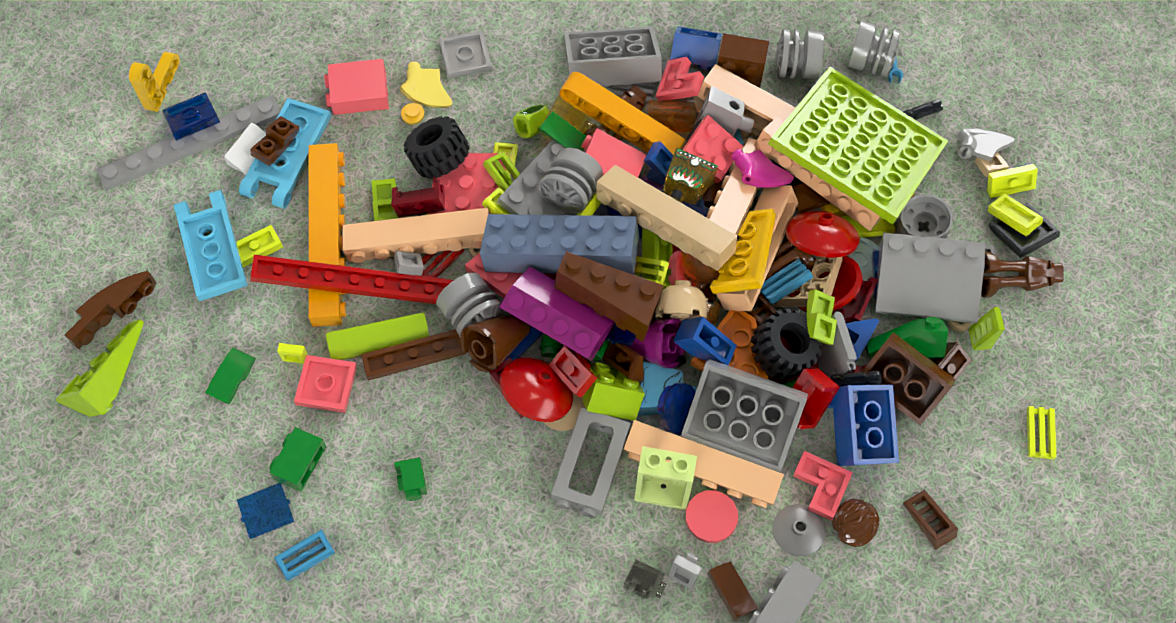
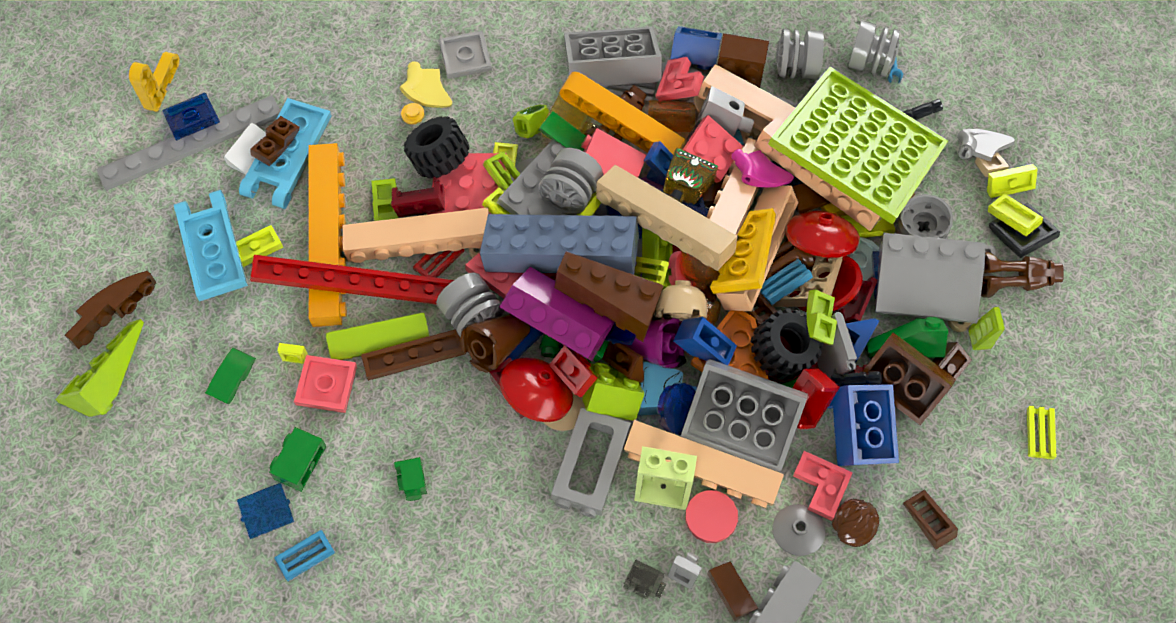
coral brick [324,59,389,115] -> none
light grey tile [394,251,424,276] -> none

